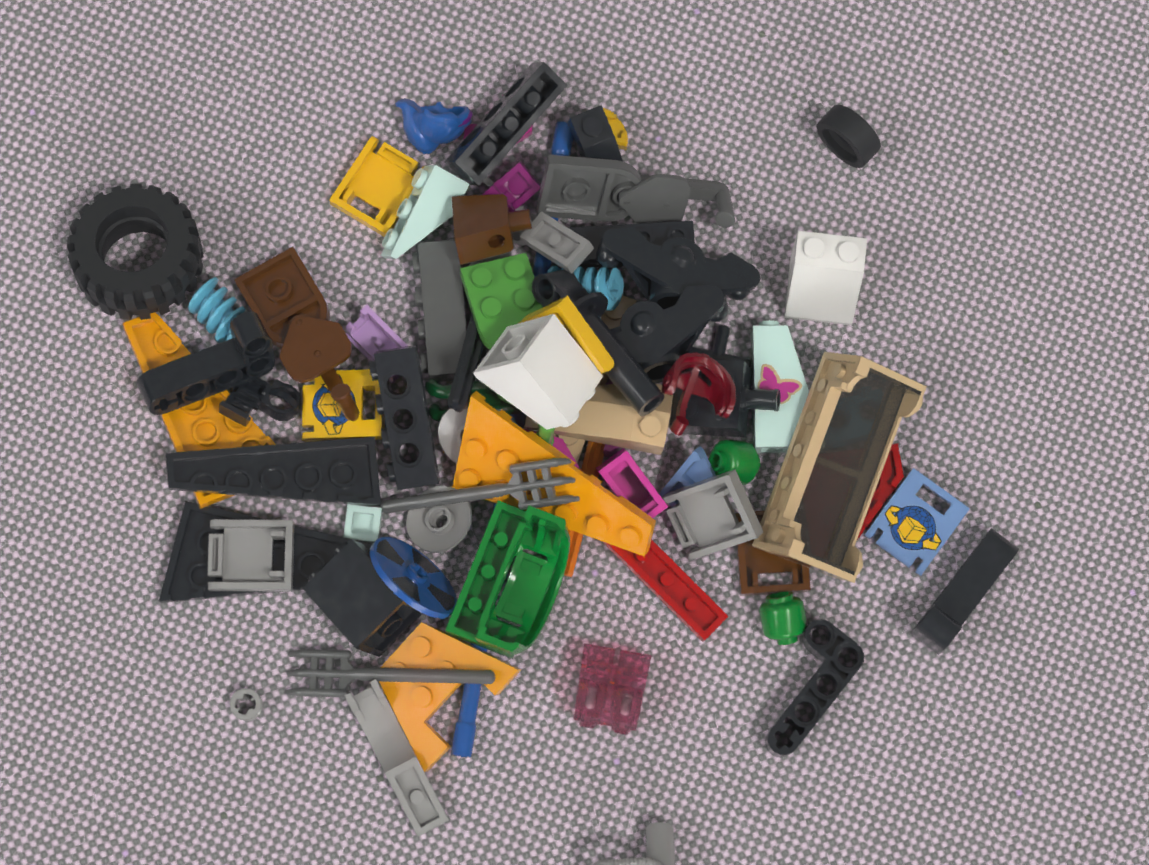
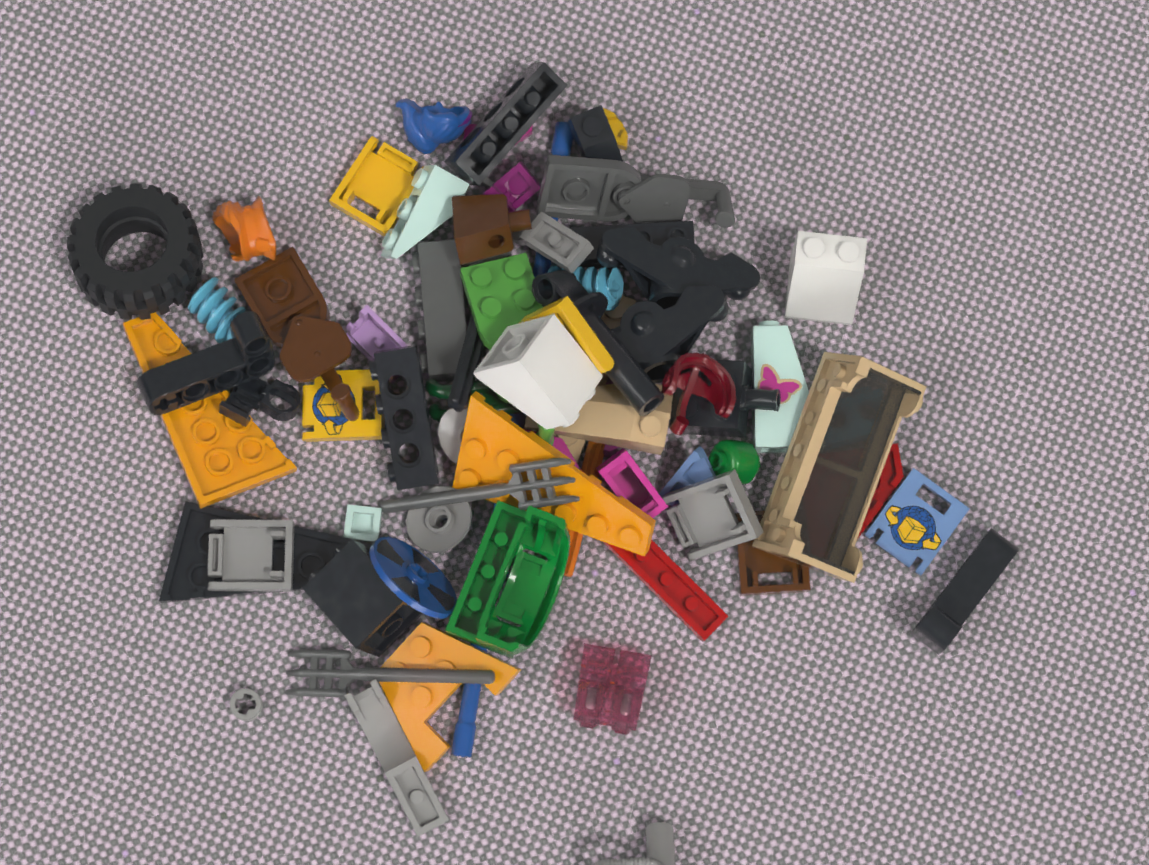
black wing [165,437,381,506] -> none
black piece [689,325,751,367] -> none
green head [759,591,807,645] -> none
black beam [765,619,864,758] -> none
black tyre [816,105,881,168] -> none
none -> orange piece [212,196,277,261]

